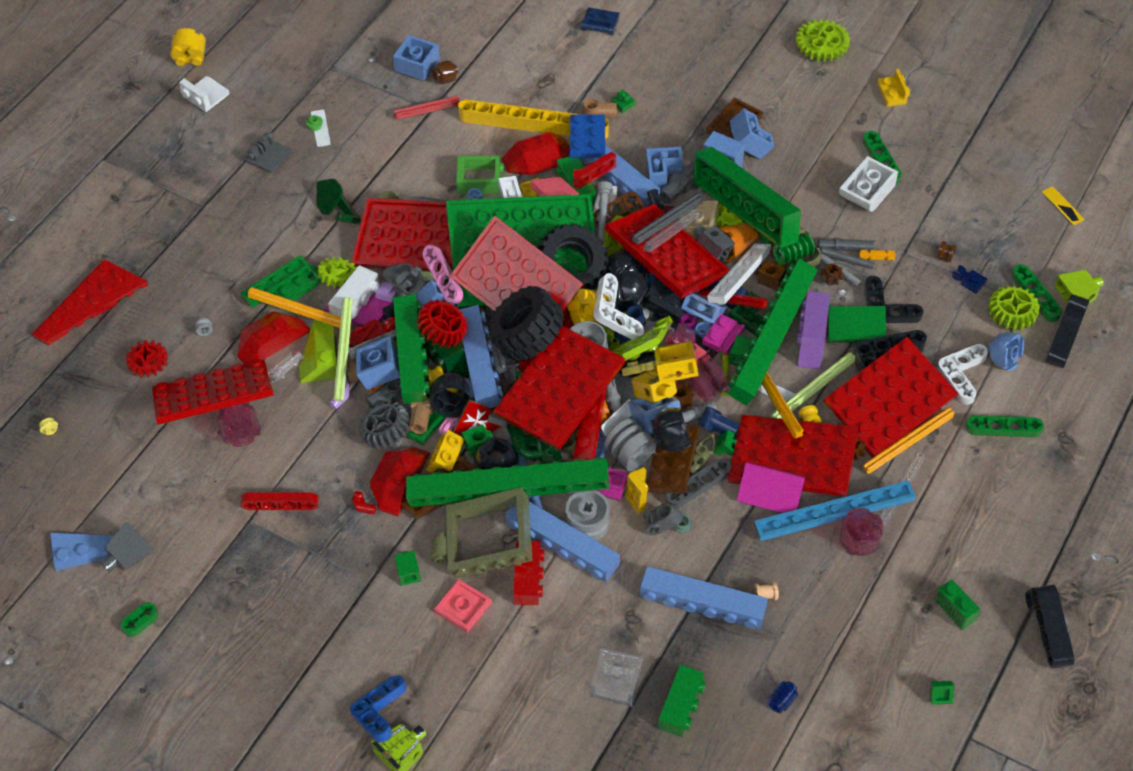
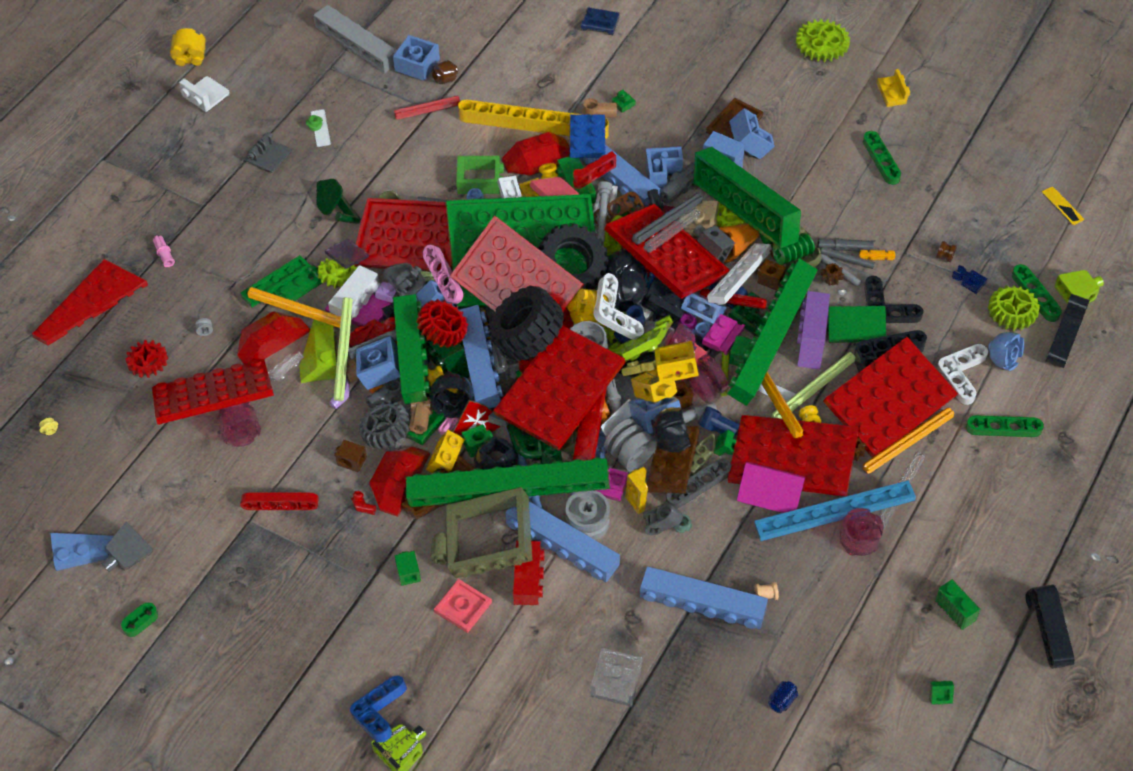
green brick [658,664,707,737] -> none
white brick [839,156,898,212] -> none
none -> bright pink axle [153,236,175,267]
none -> light grey brick [313,5,397,74]
none -> piece [325,239,369,269]
none -> reddish brown brick [334,440,367,473]
none -> yellow wheel [539,163,558,179]

